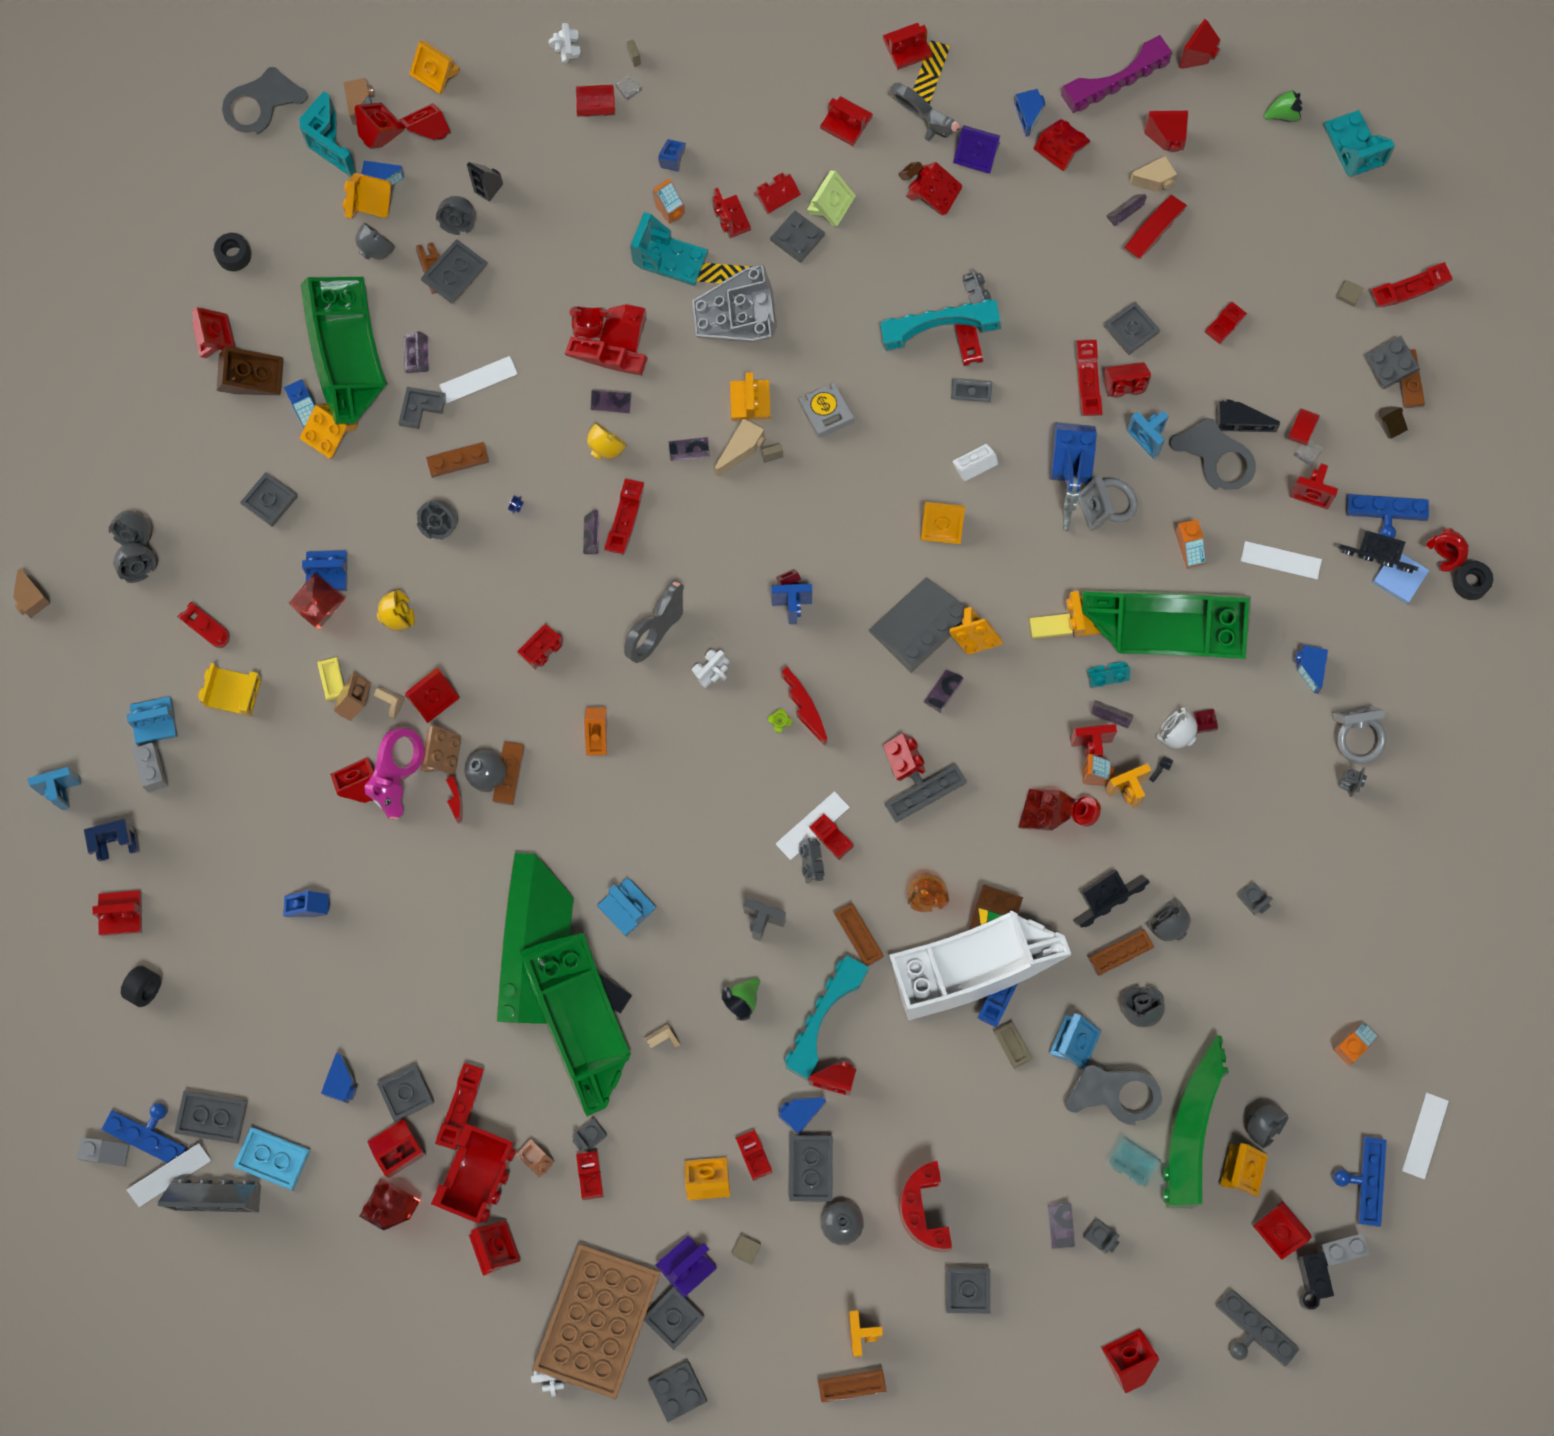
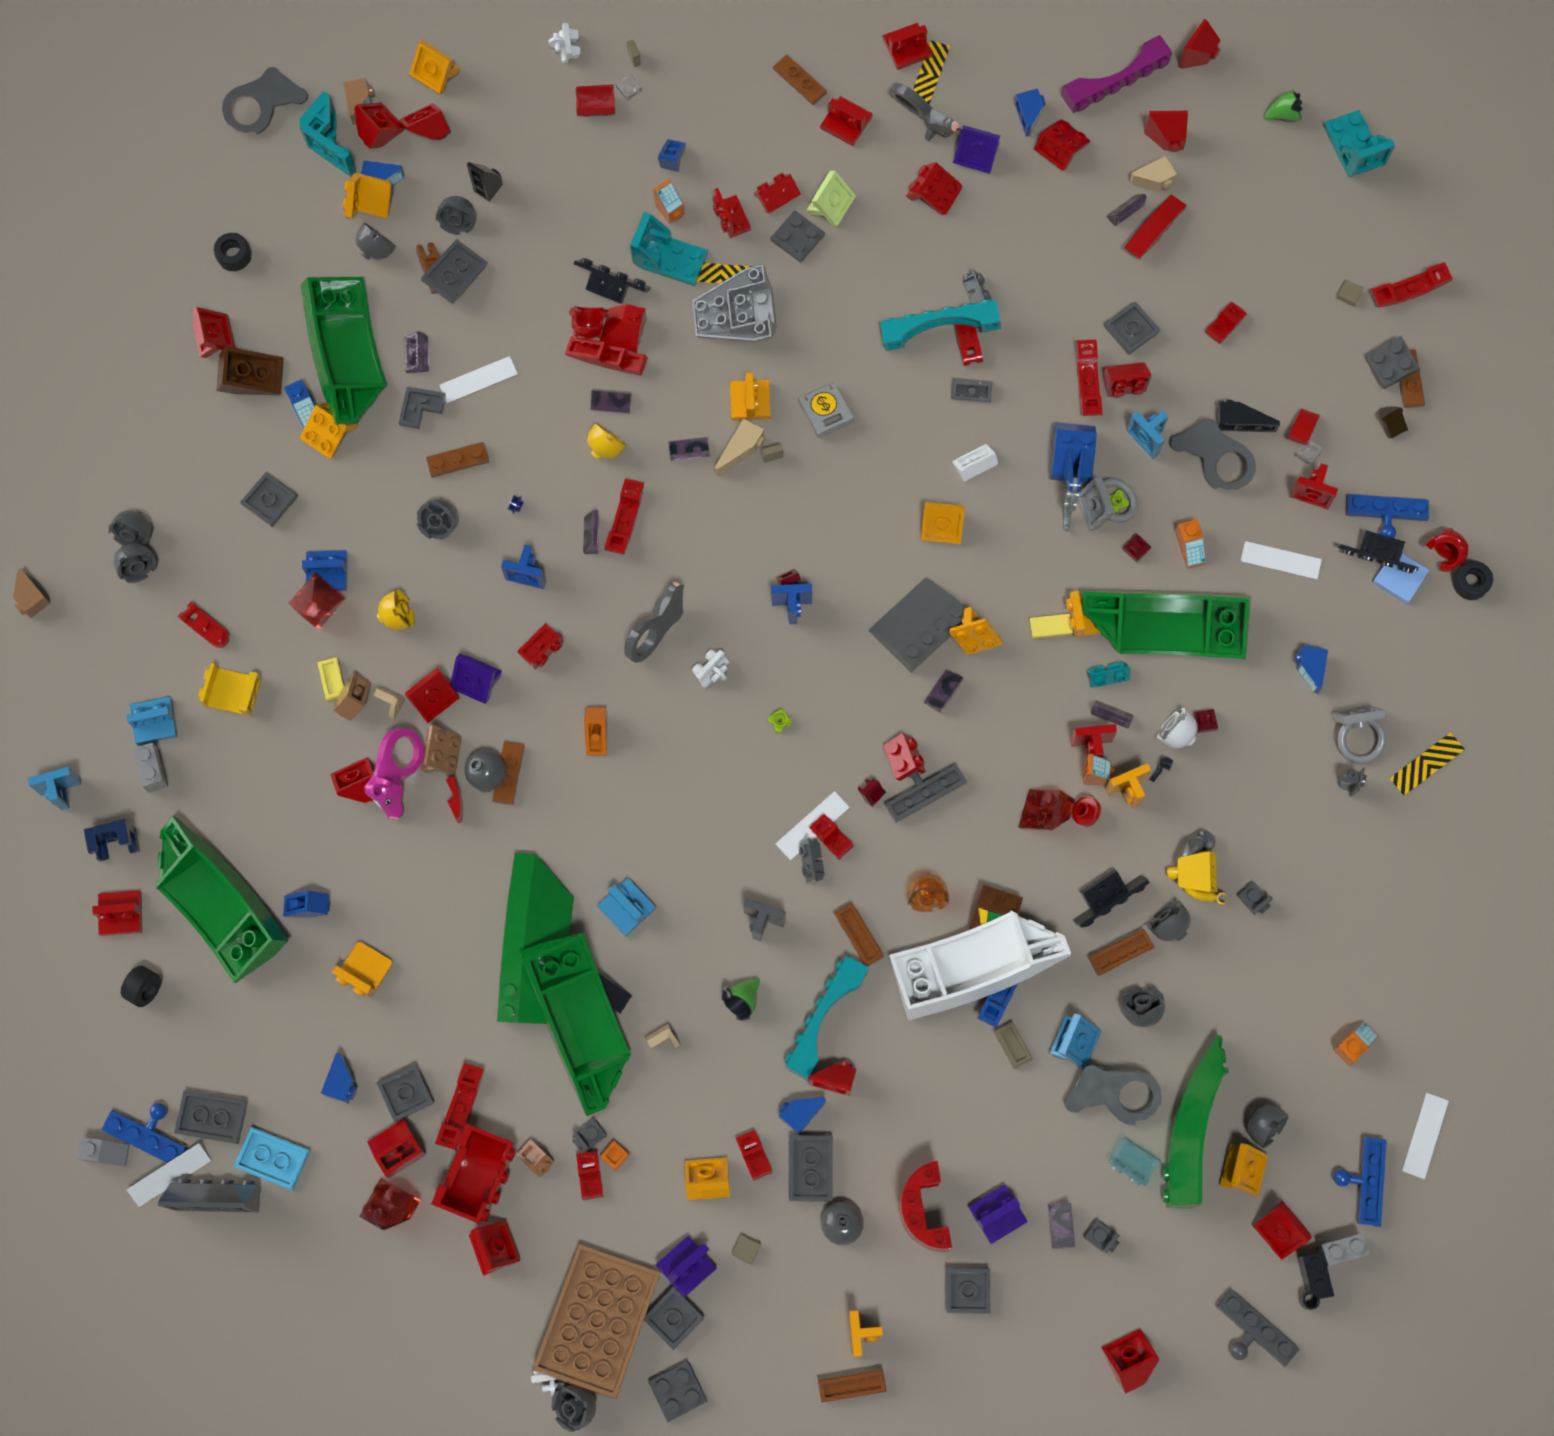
red slope [781,667,827,746] -> none
reddish brown tile [899,162,923,180] -> none
none -> green slope [156,816,288,983]
none -> light orange bracket [332,942,393,998]
none -> dark purple bracket [450,653,502,704]
none -> blue bracket [501,545,546,589]
none -> dark grey cylinder [551,1385,596,1432]
none -> black bracket [574,258,651,304]
none -> orange tile [599,1140,630,1171]
none -> dark orange plate [773,54,827,105]
none -> dark red tile [858,778,886,807]
none -> dark purple bracket [968,1185,1028,1245]
none -> lime plate [1109,490,1129,513]
none -> dark red tile [1122,534,1152,563]
none -> yellow torso [1167,831,1227,905]
none -> sticker [1389,732,1465,796]

